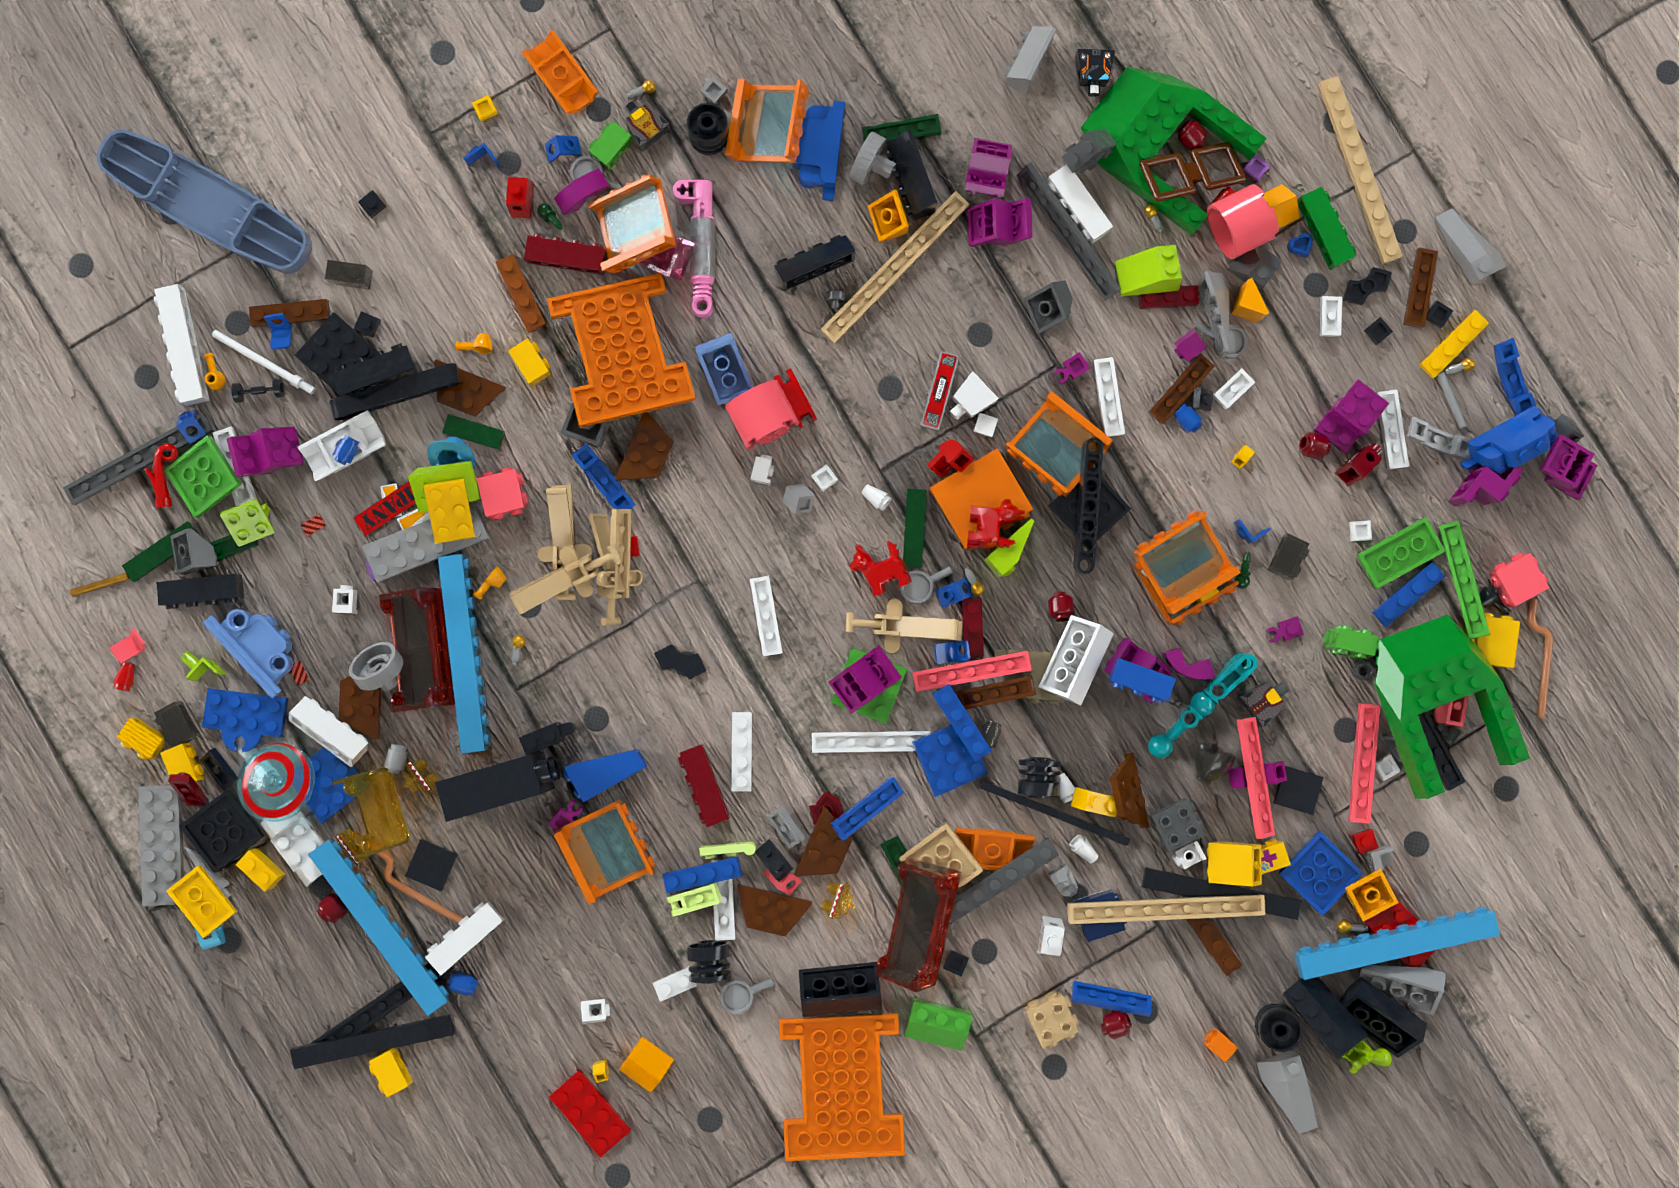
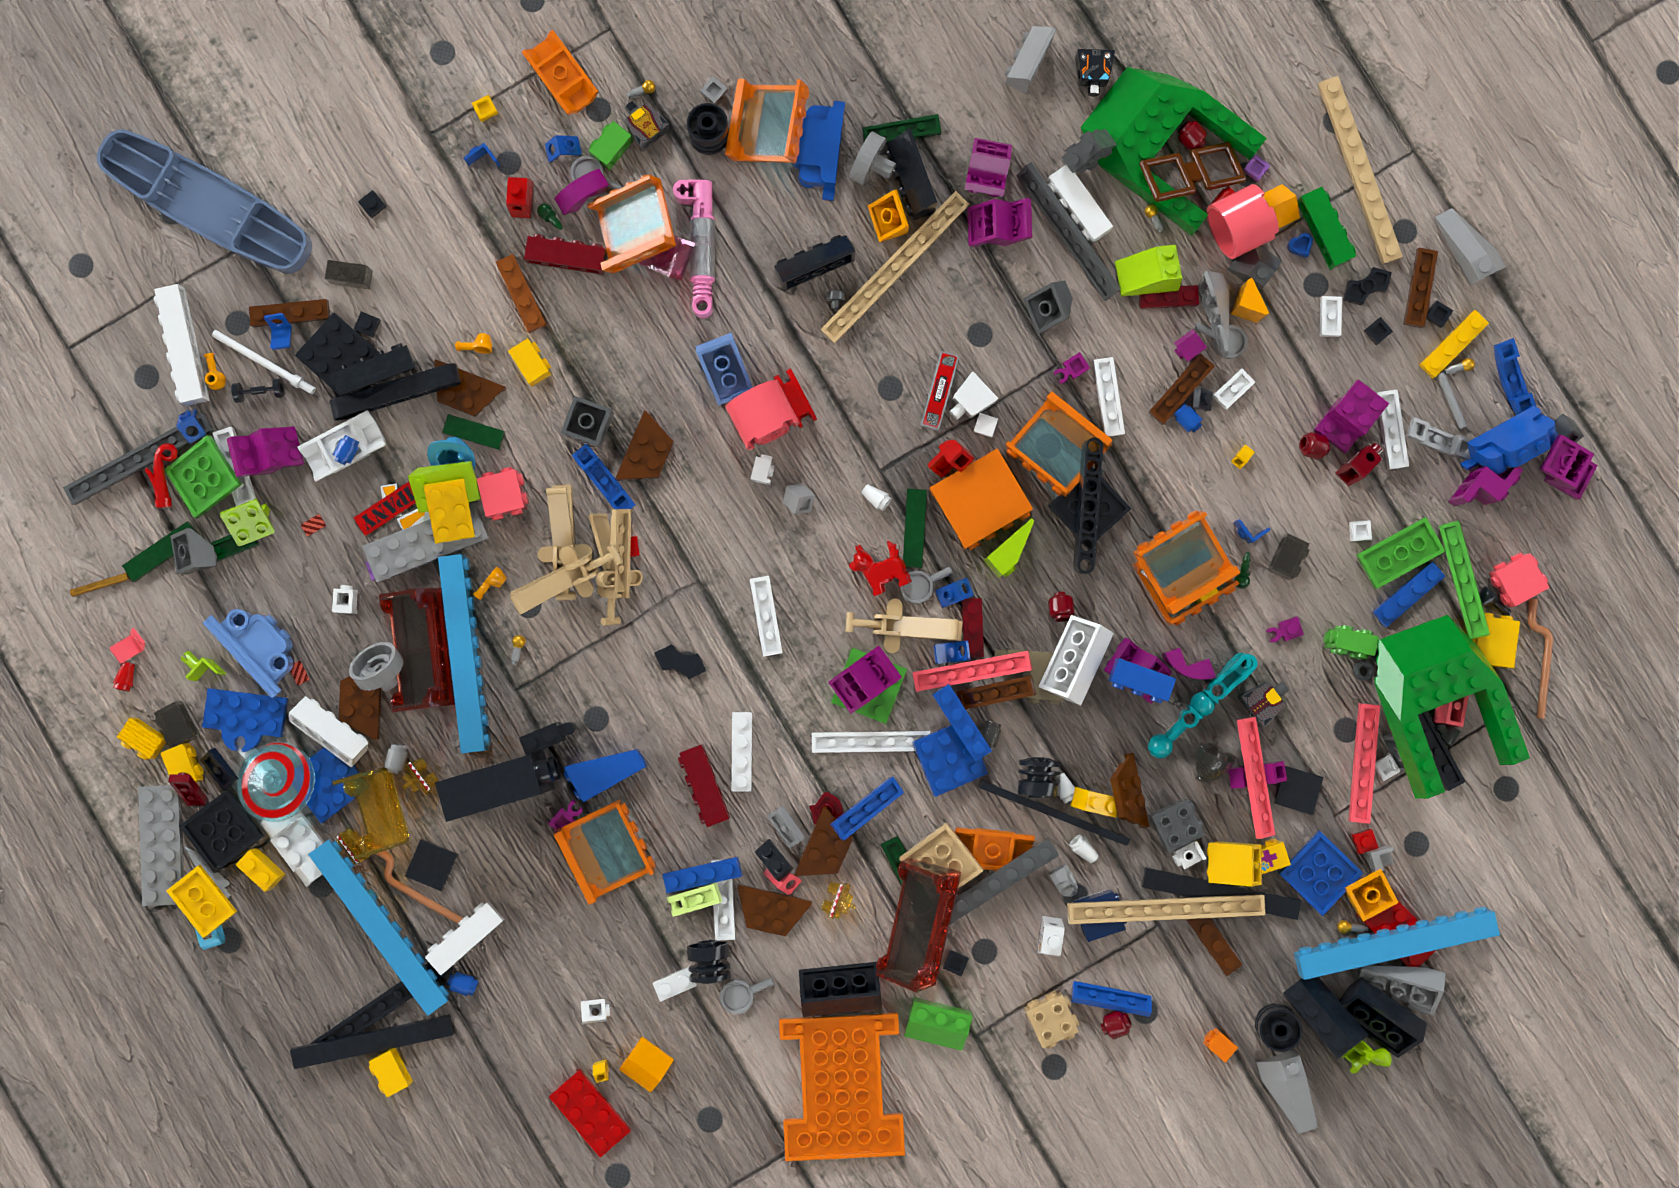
black brick [156,574,244,609] -> none
dark red head [317,893,348,923] -> none
orange piece [547,273,696,428] -> none
yellowish green plate [699,841,756,859] -> none
white tile [811,464,838,492] -> none
piece [964,567,984,596] -> none
red animal [967,499,1025,549] -> none

